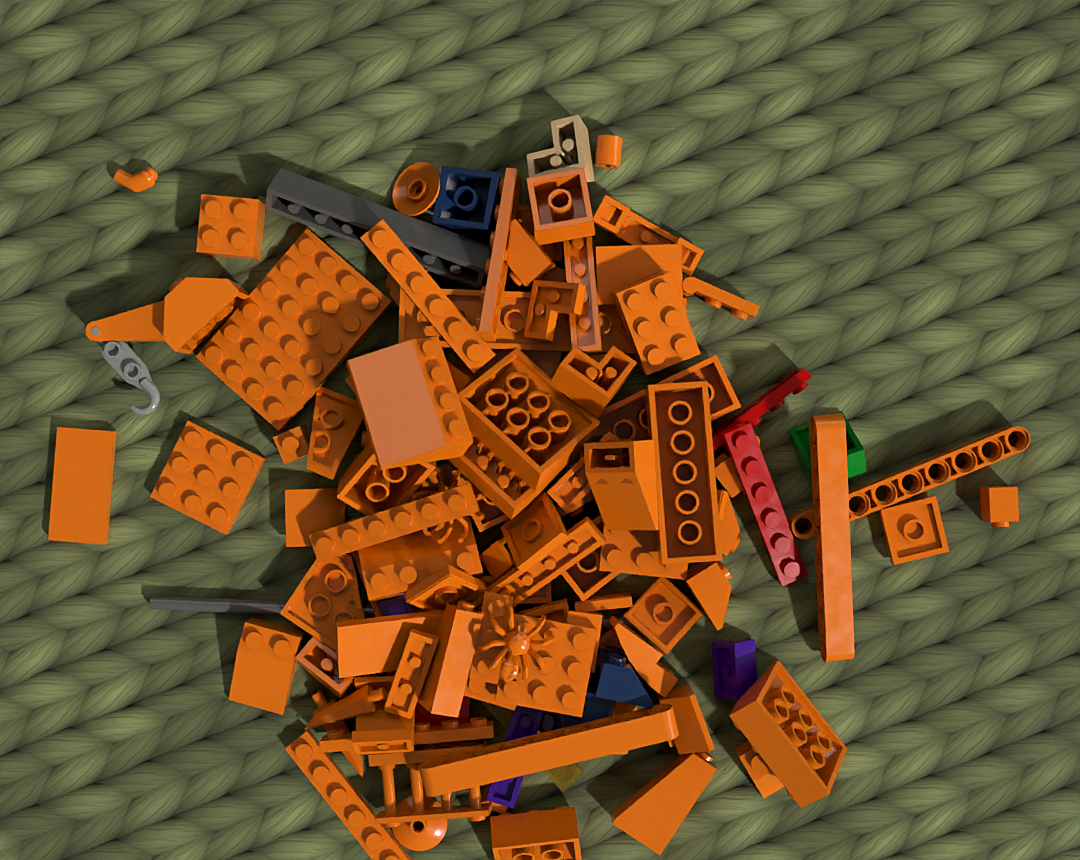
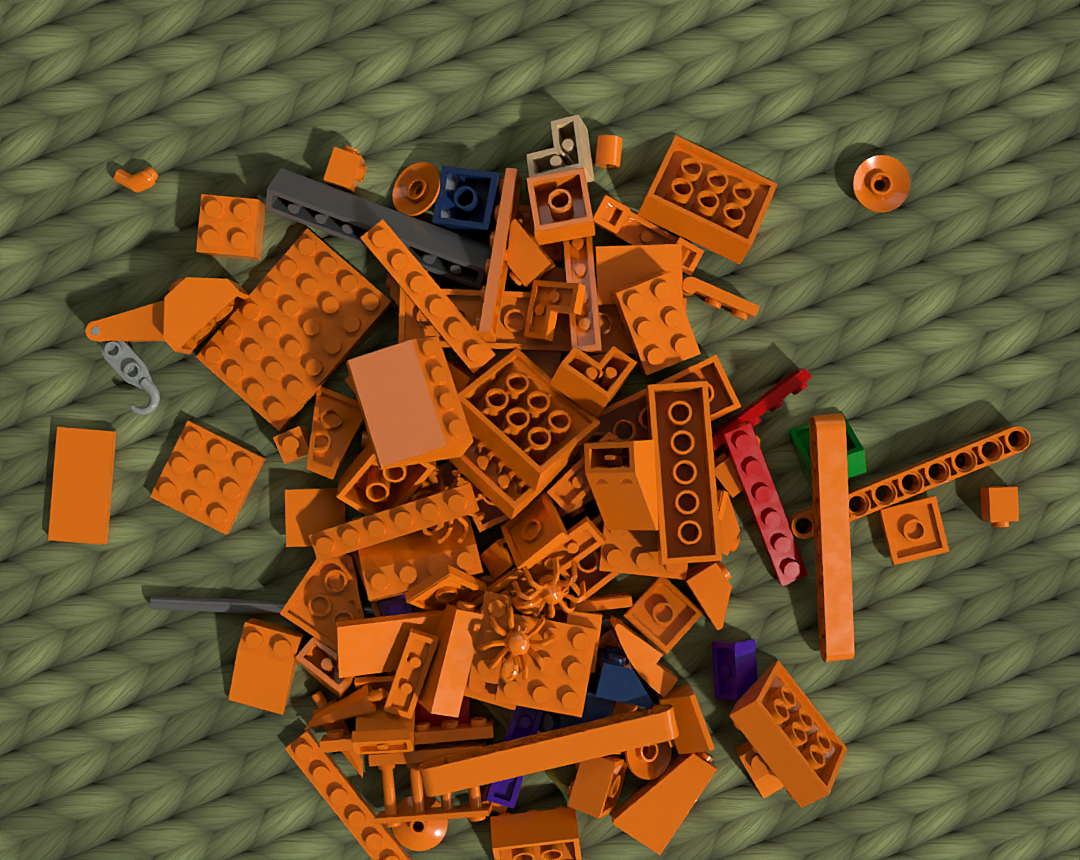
none -> orange brick [323,146,367,193]
none -> orange animal [512,557,587,620]
none -> orange slope [567,754,629,819]
none -> orange dish [625,741,672,780]
none -> orange slope [637,135,777,265]
none -> orange dish [852,155,910,213]

